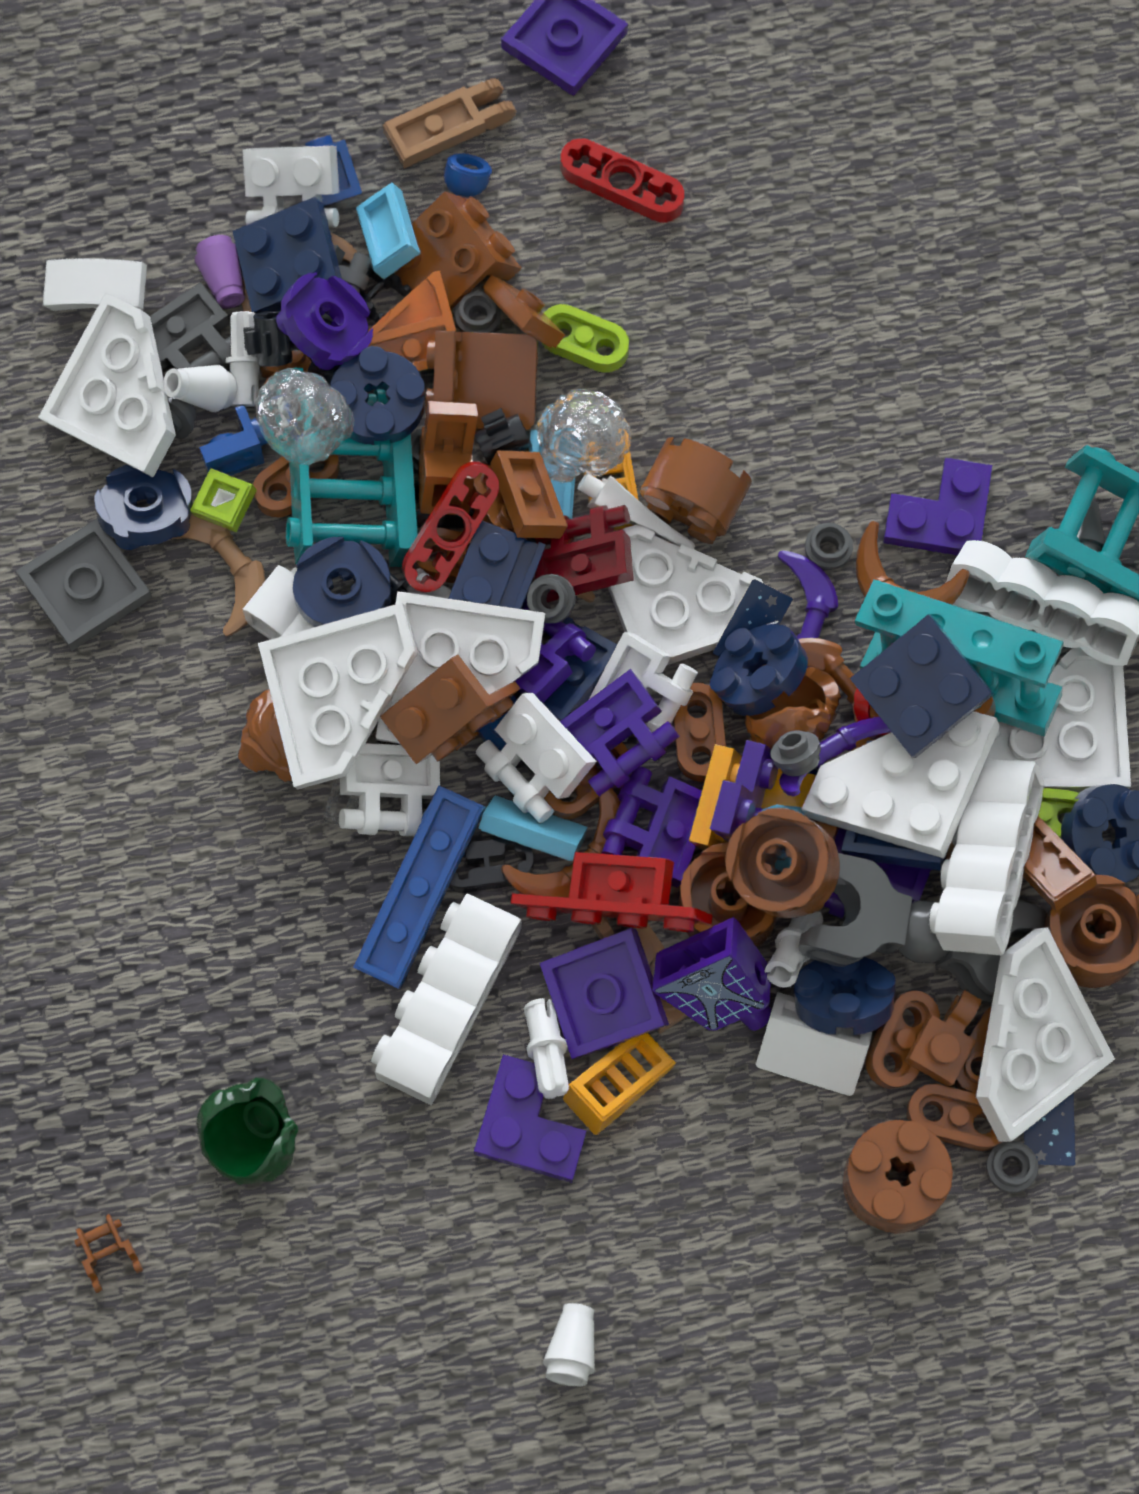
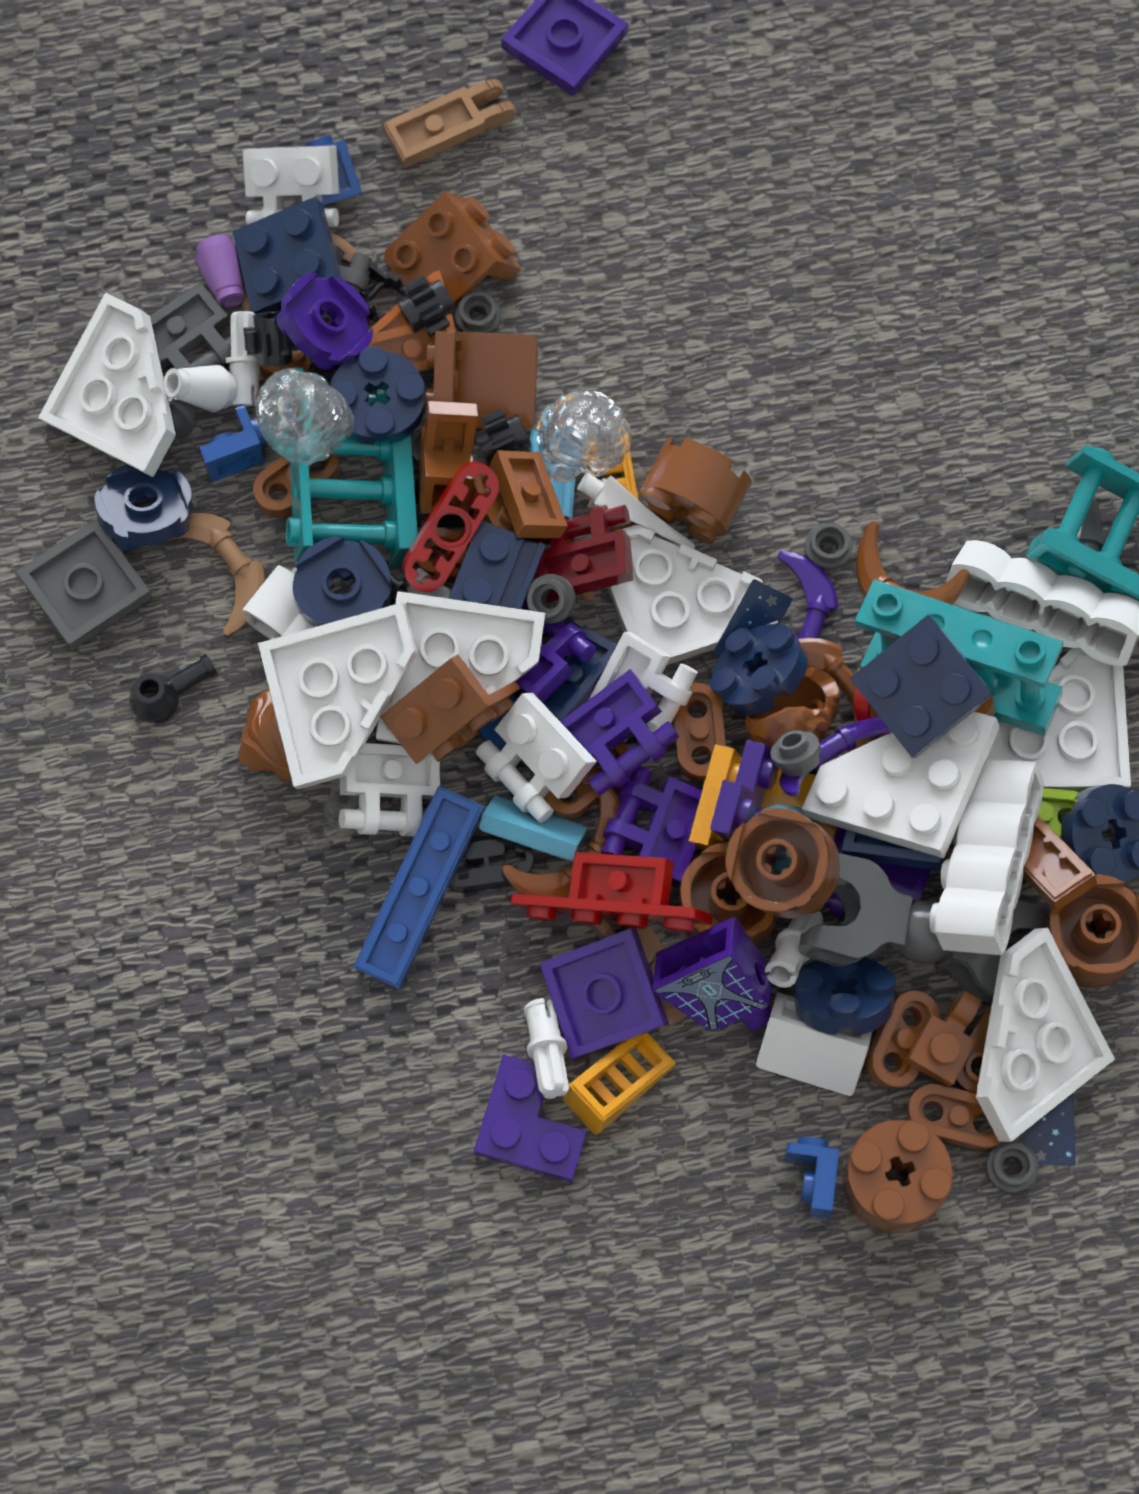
white slope [43,259,147,311] -> none
dark orange piece [74,1214,143,1293] -> none
lime tile [190,468,257,532] -> none
dark green hair [196,1077,298,1185] -> none
medium azure tile [356,182,420,279] -> none
white brick [371,893,522,1105] -> none
blue piece [444,153,492,197] -> none
dark orange plate [482,274,565,348] -> none
lime plate [541,304,629,373] -> none
white cone [543,1303,595,1386] -> none
red beam [561,138,685,223] -> none
dark purple plate [883,458,992,555] -> none
none -> black bar [129,653,218,723]
none -> black gear [397,275,456,337]
none -> blue bracket [784,1137,839,1219]

